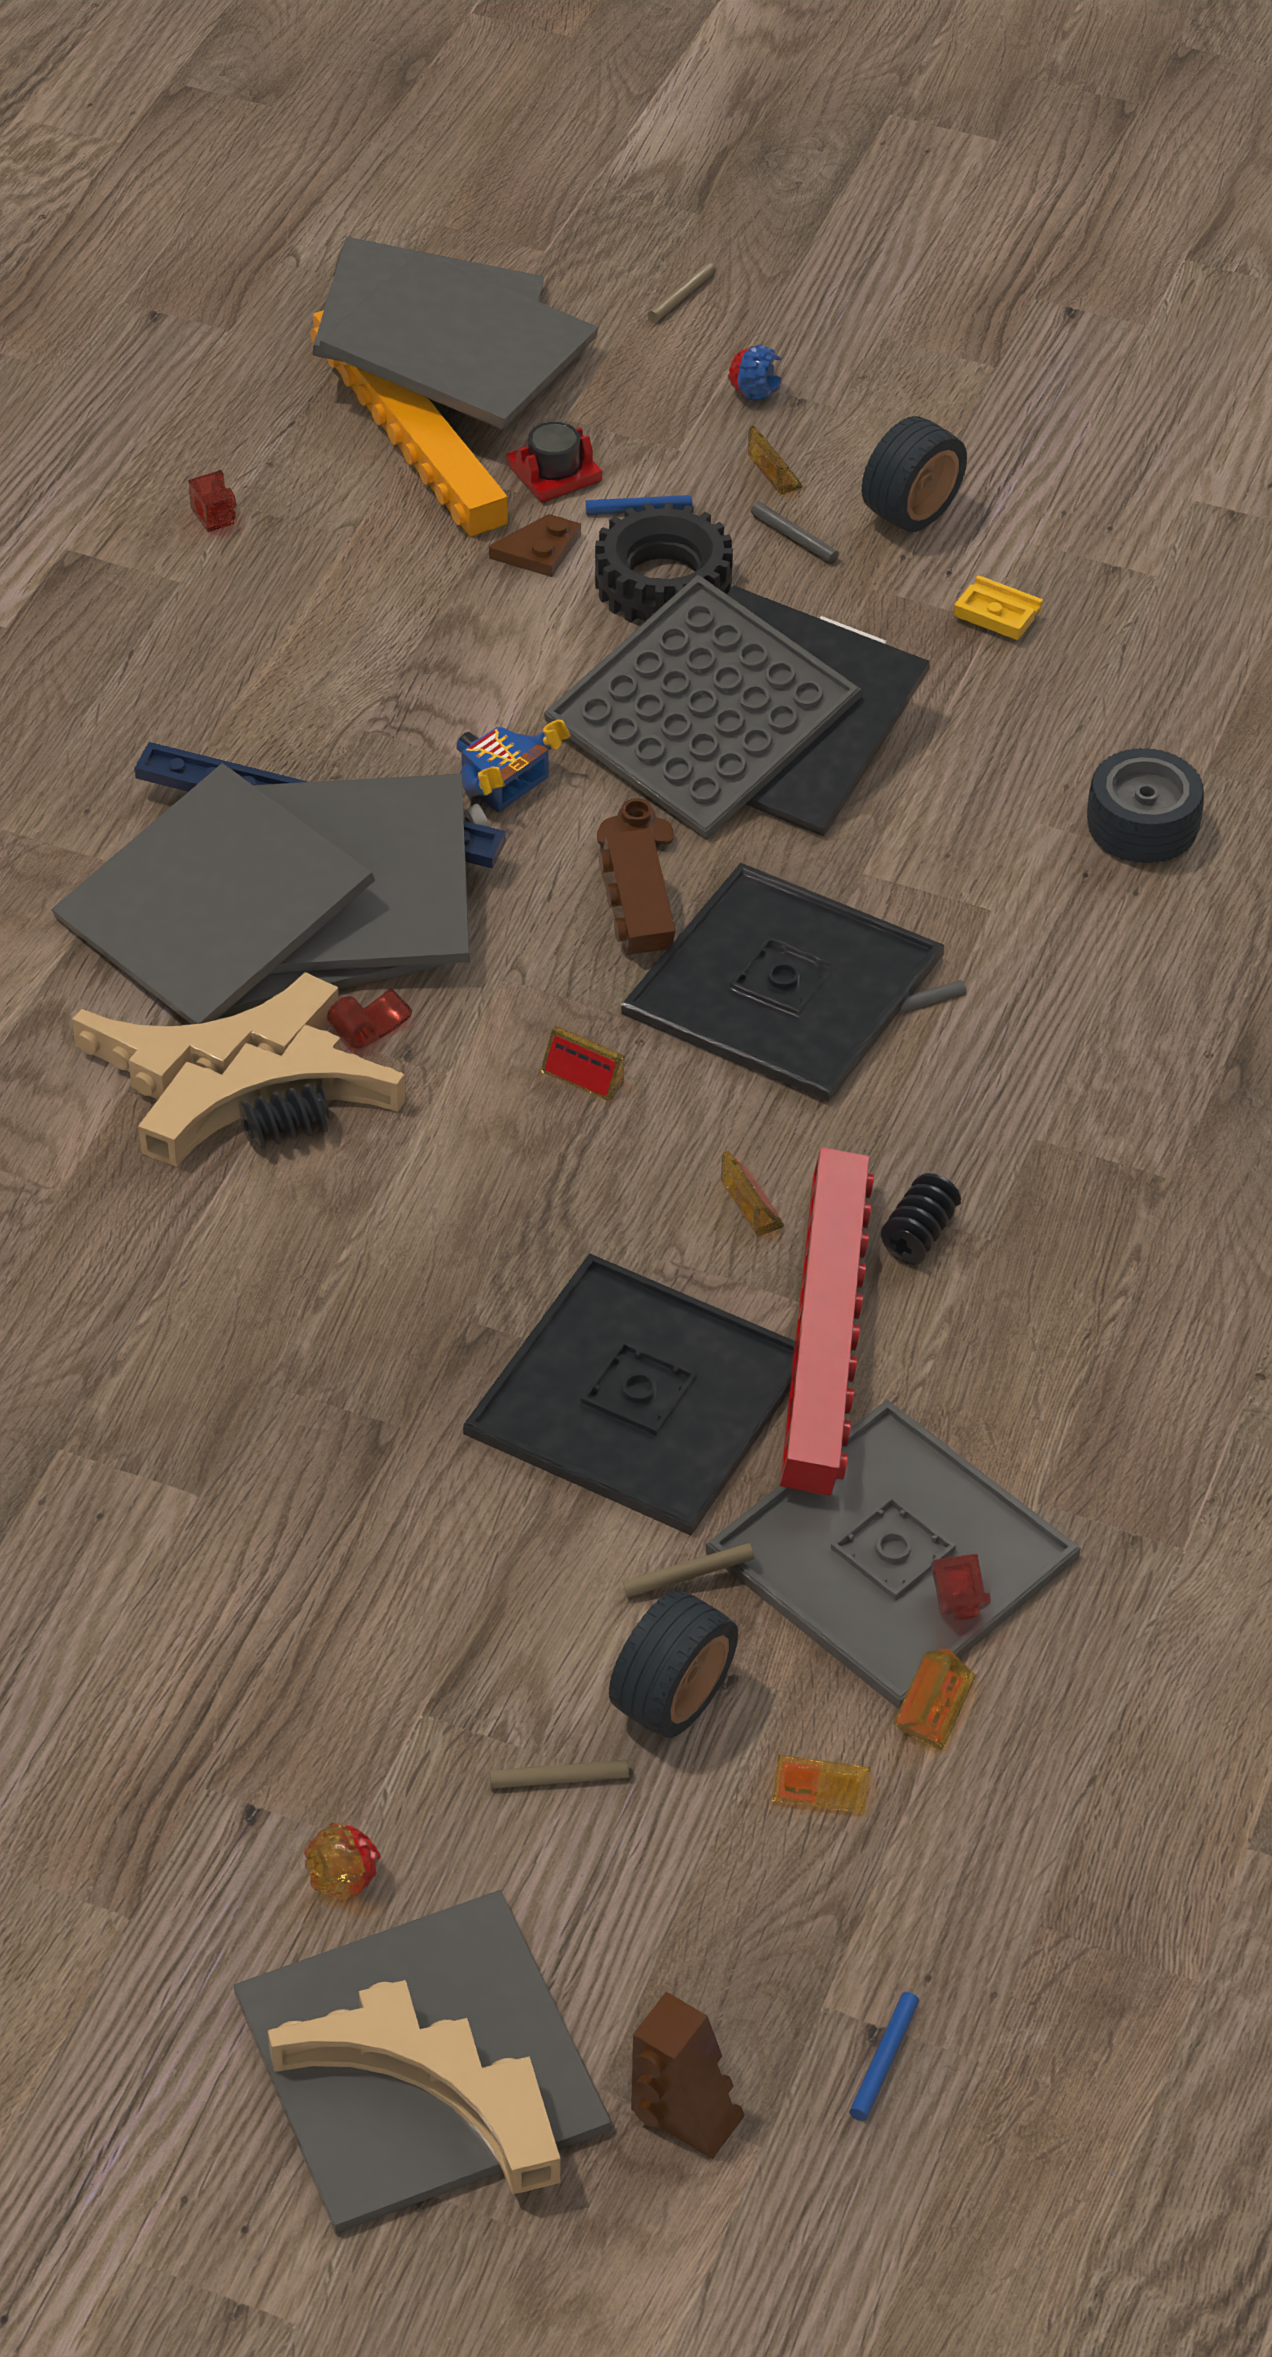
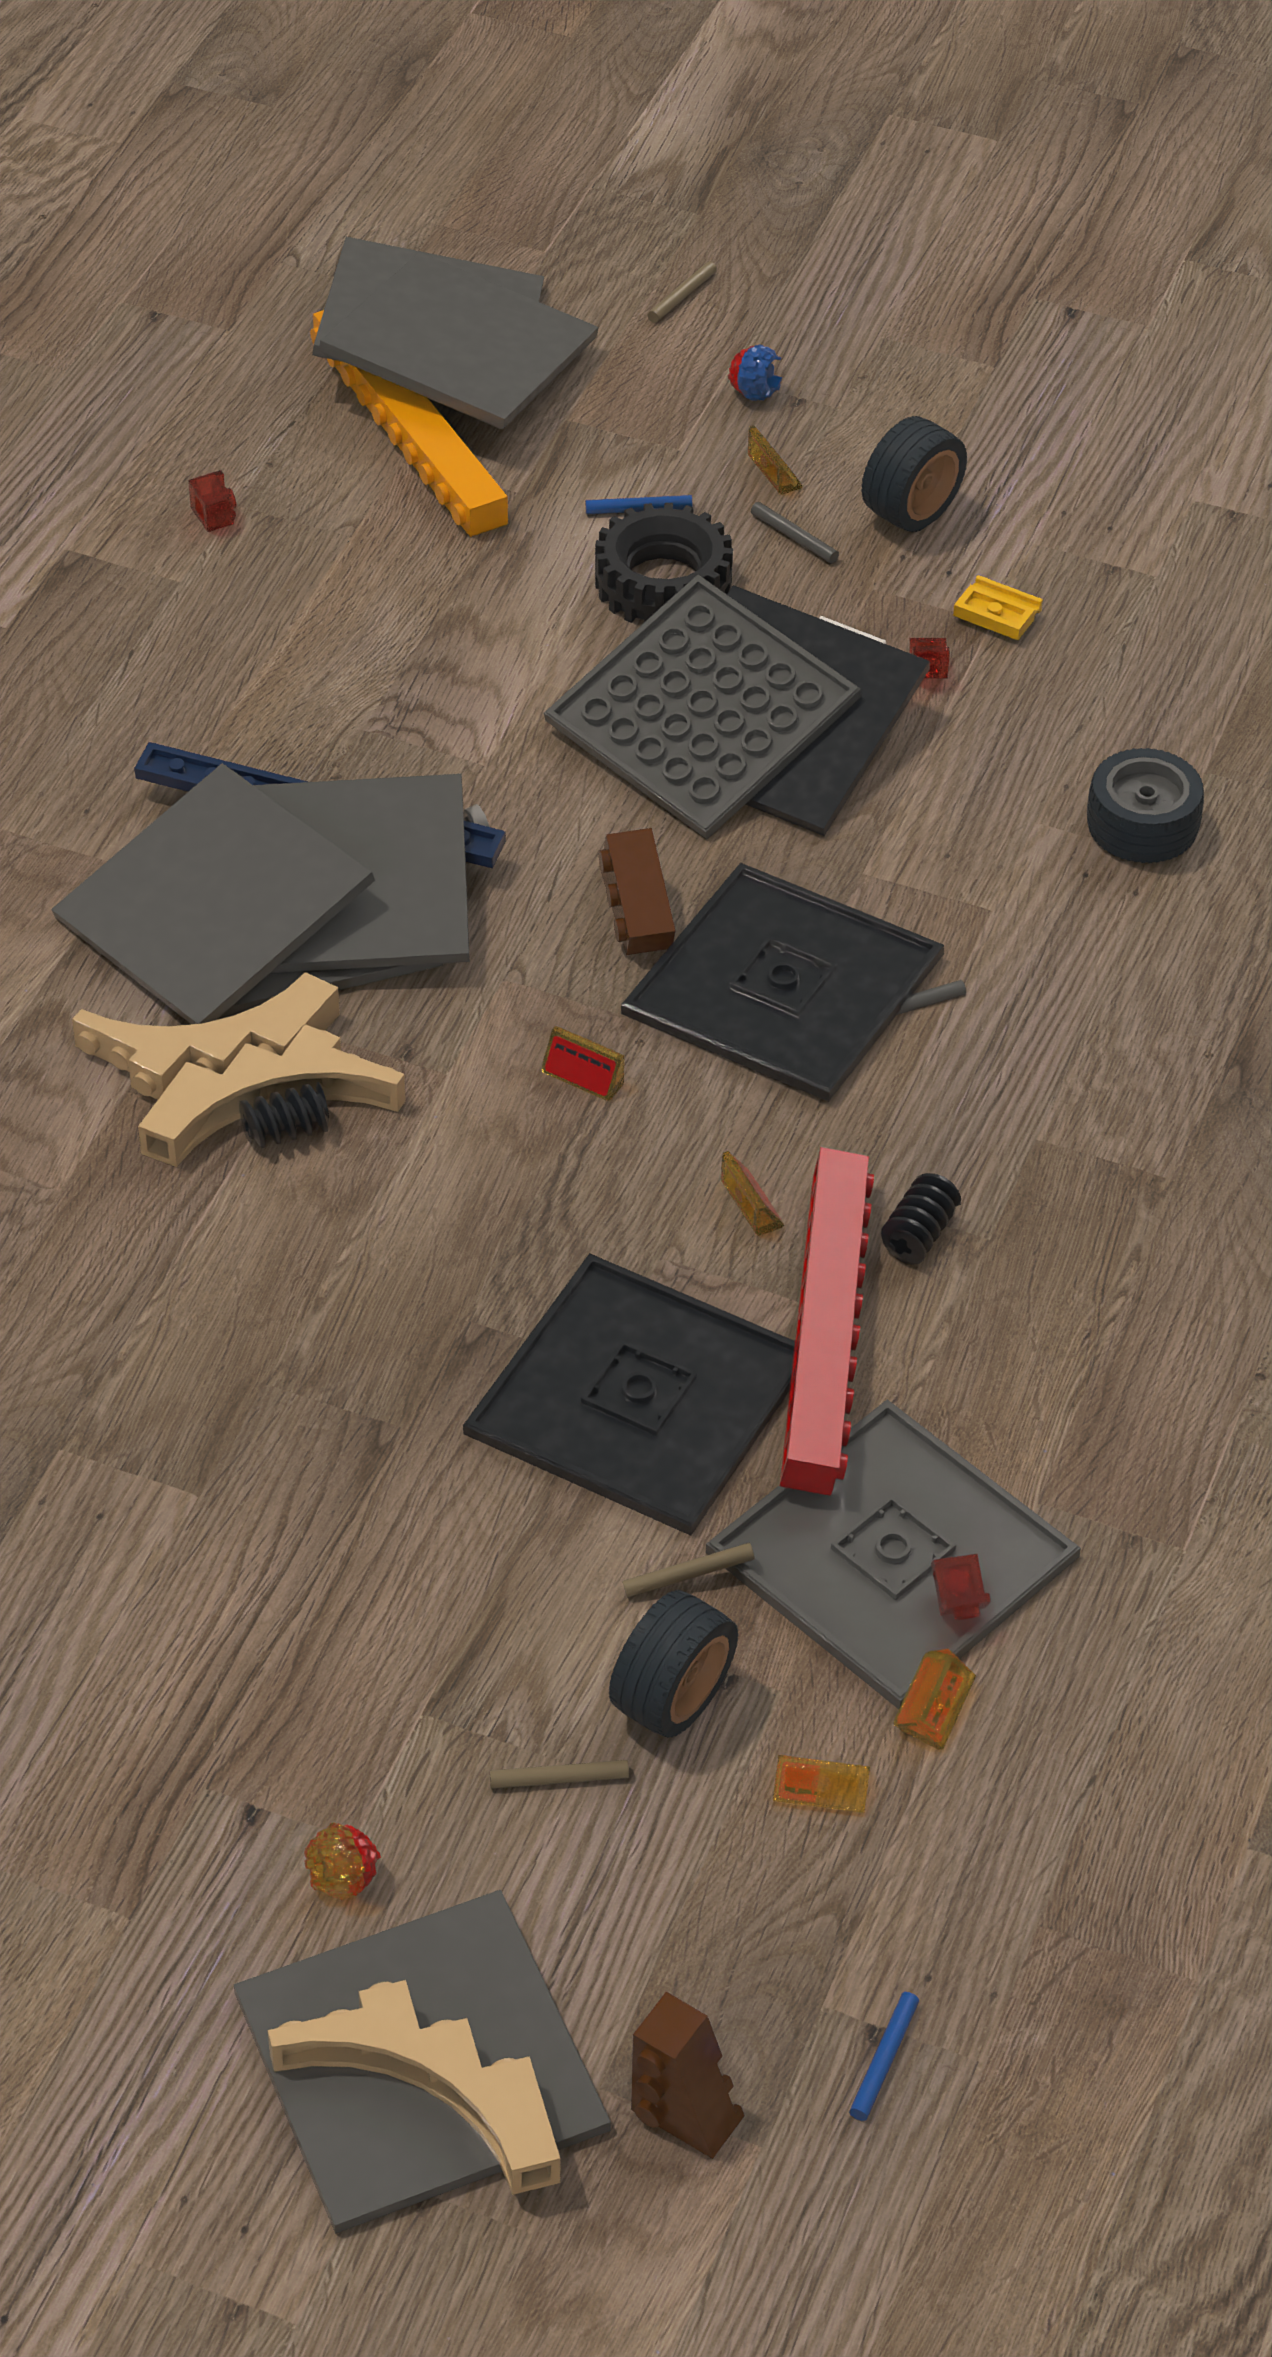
clear red panel [327,988,412,1049] -> none
torso [456,720,571,813] -> none
reddish brown wing [489,514,581,577] -> none
piece [506,422,602,503] -> none
reddish brown plate [597,798,673,845] -> none
none -> clear red bracket [909,638,950,679]

